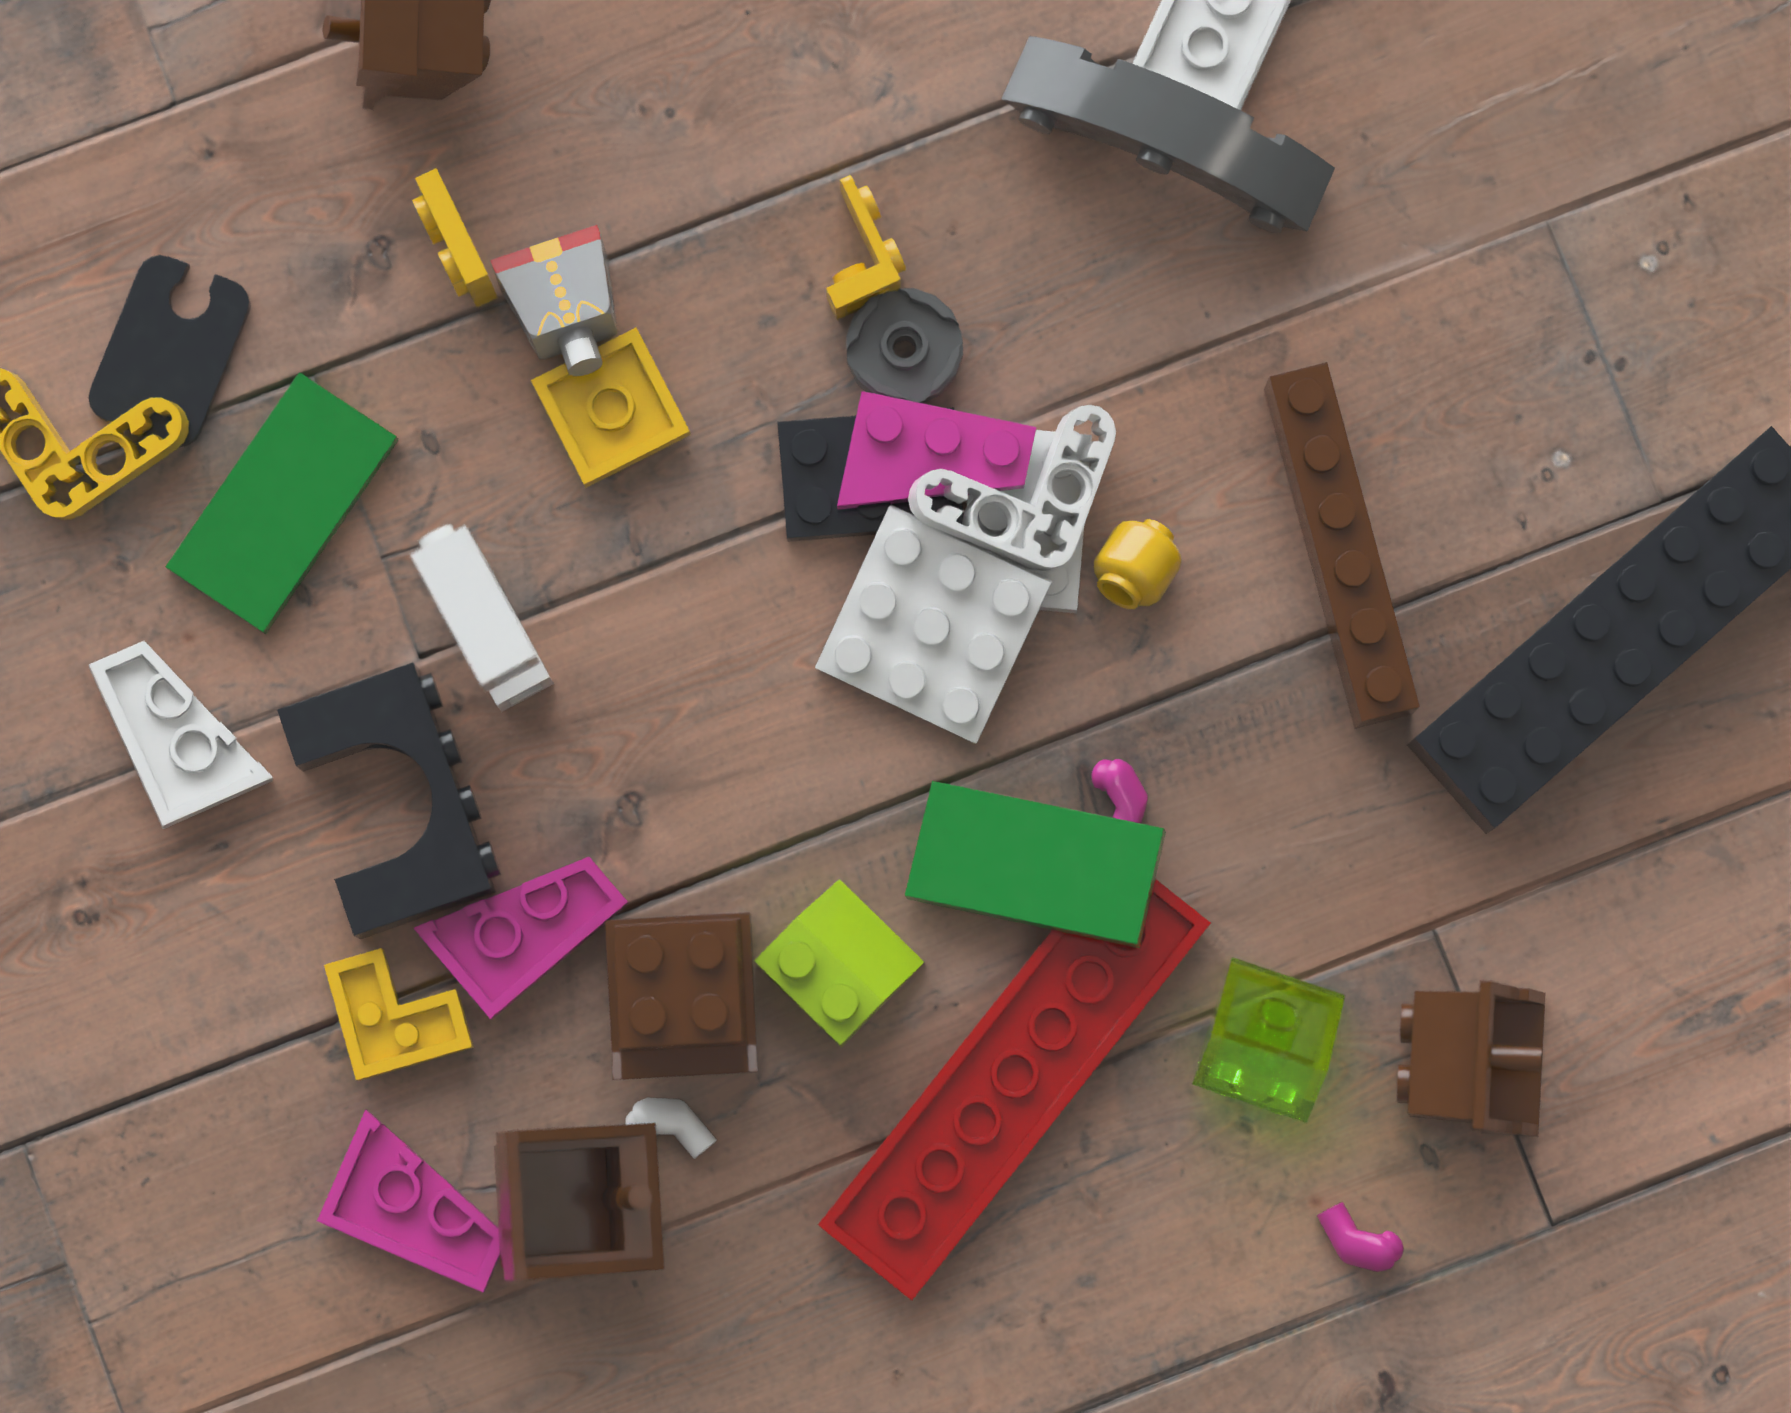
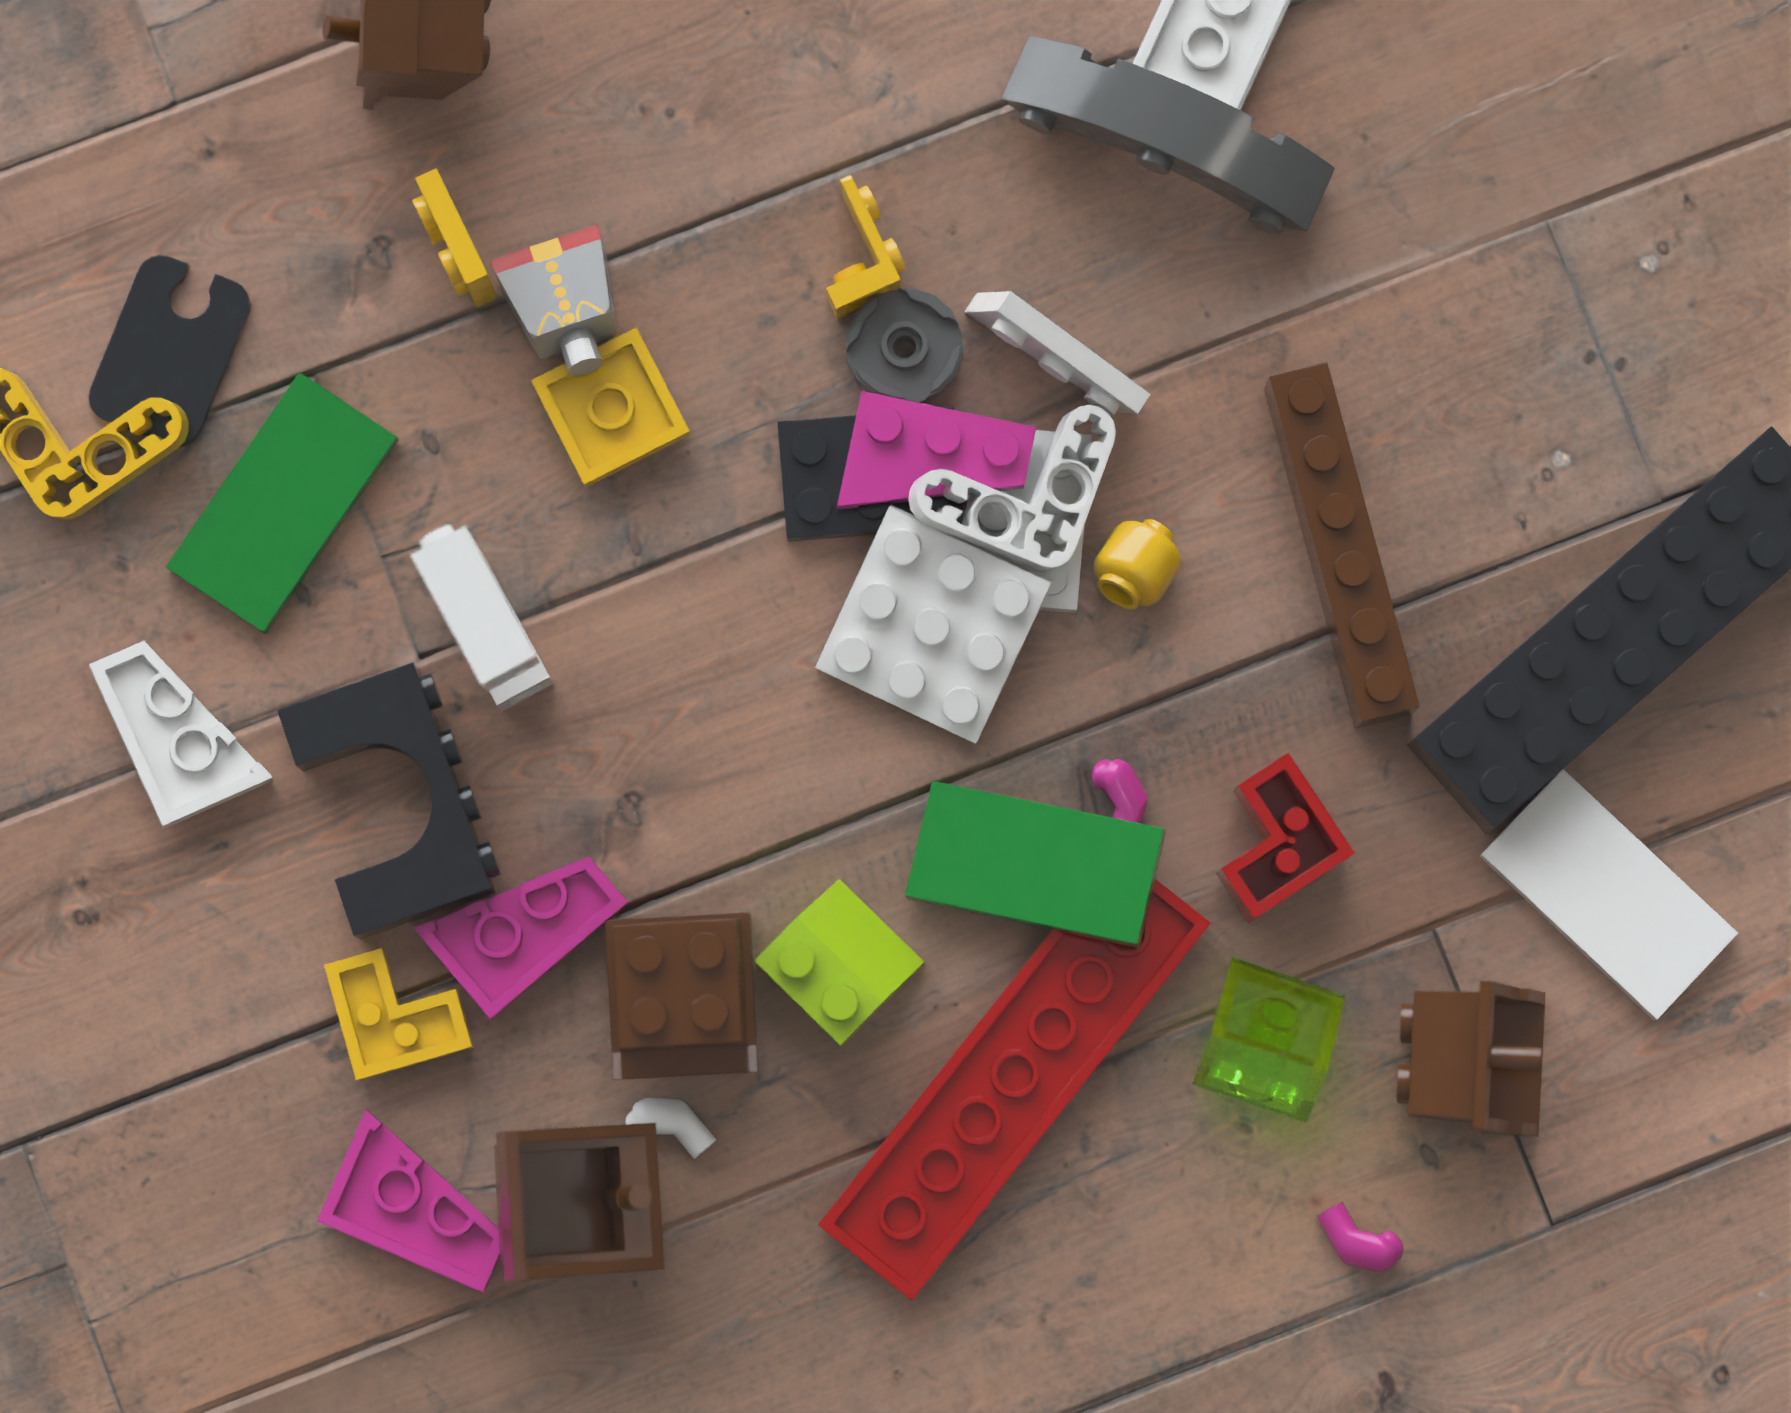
none -> white wing [964,291,1151,417]
none -> red brick [1216,752,1355,923]
none -> white tile [1479,769,1738,1020]

